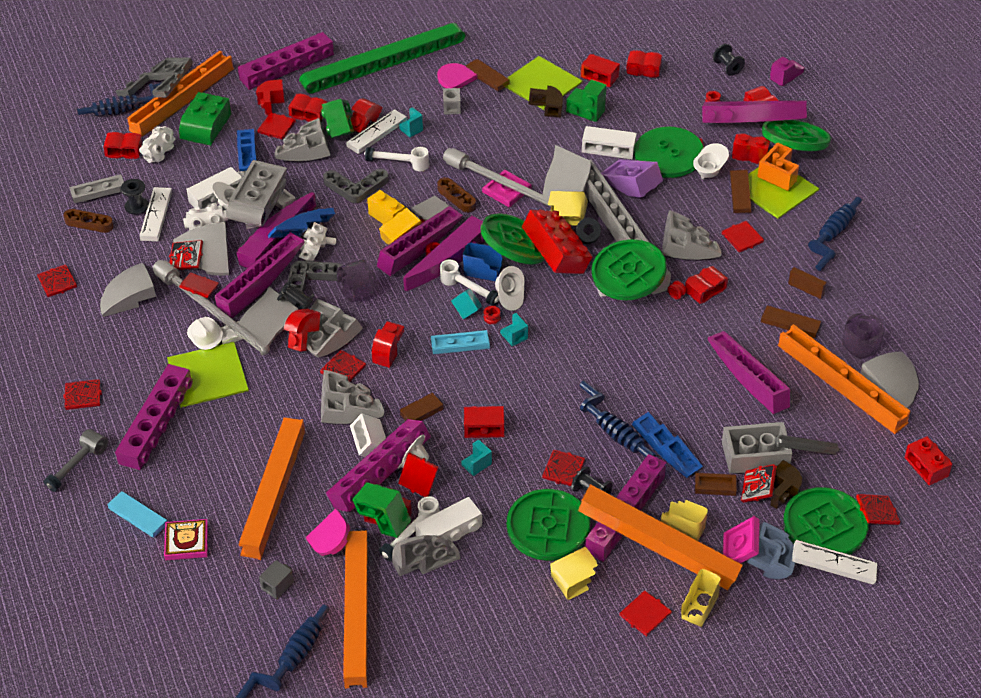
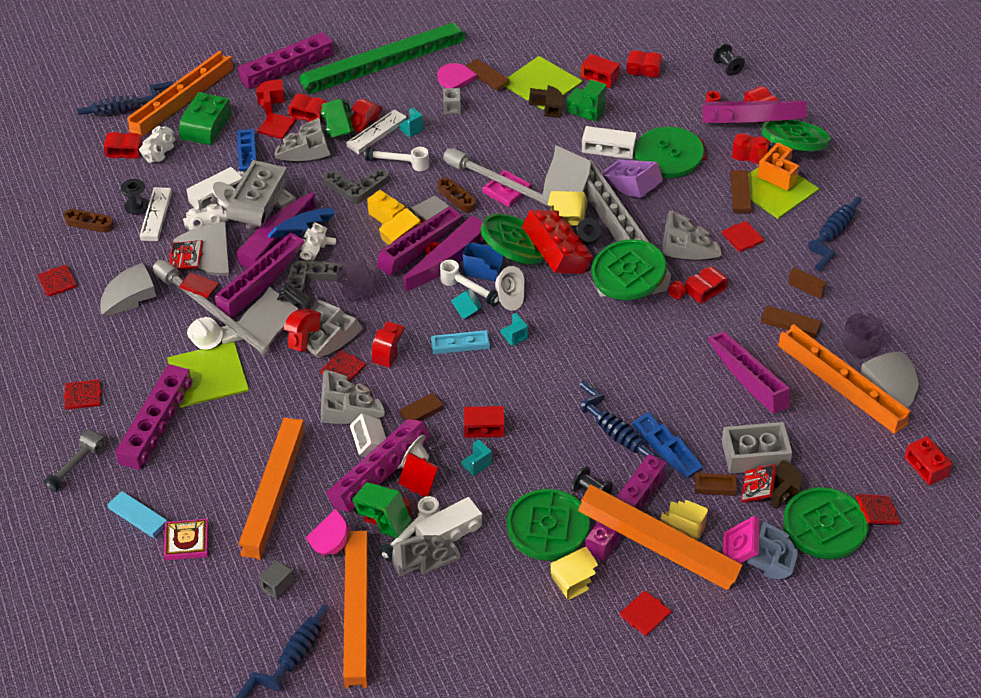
light grey plate [69,174,124,204] -> none
dark grey wing [116,58,193,98] -> none
red bush [484,306,500,324] -> none
red piece [542,450,585,486] -> none
light yellow piece [681,569,720,627] -> none
white piece [693,143,729,180] -> none
magenta arch [770,57,805,86] -> none
dark grey axle [774,435,840,455] -> none
white tile [792,540,877,584] -> none

